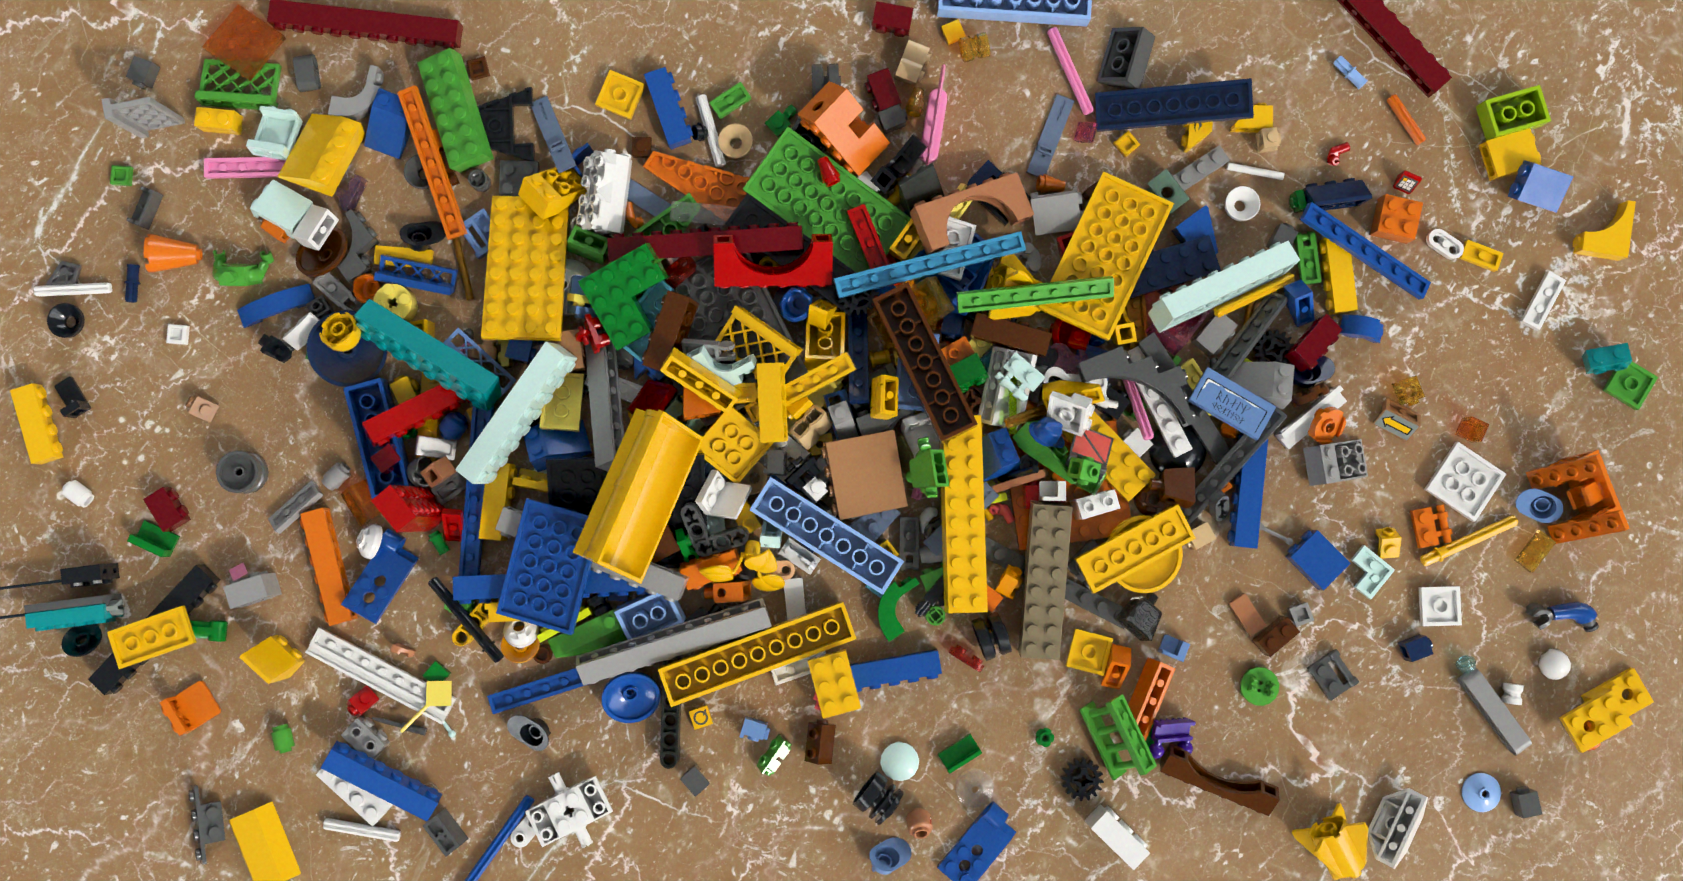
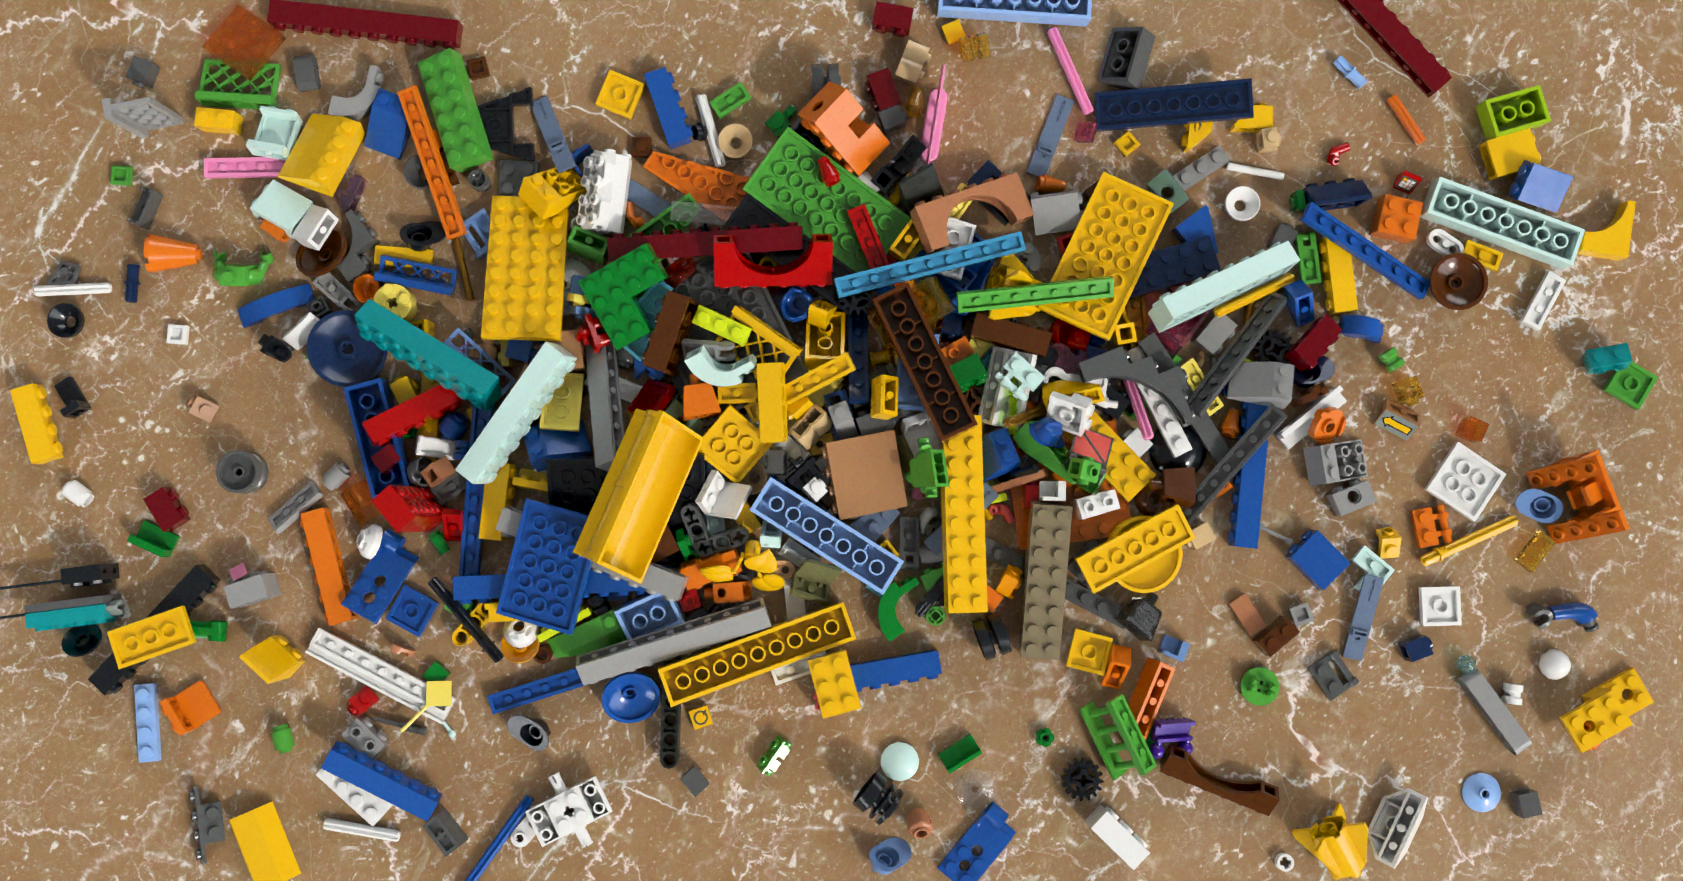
yellow cylinder [319,312,361,352] -> none
yellow brick [660,347,740,414] -> none
medium blue brick [739,716,770,742] -> none
reddish brown brick [804,719,836,765] -> none
clear red plate [948,644,985,673] -> none
medium blue tile [1188,367,1276,441] -> none
dark grey beam [1209,490,1230,521] -> none
none -> light blue plate [134,682,162,763]
none -> blue plate [385,584,440,637]
none -> blue wheel [453,440,470,460]
none -> red bracket [679,589,703,613]
none -> neon yellow plate [692,305,752,346]
none -> olive bracket [790,558,842,605]
none -> white bush [1274,853,1294,872]
none -> light grey brick [1326,478,1377,516]
none -> sand blue piece [1342,574,1384,661]
none -> bright green wheel [1378,347,1406,373]
none -> light aqua brick [1420,177,1585,269]
none -> reddish brown dish [1429,253,1488,310]

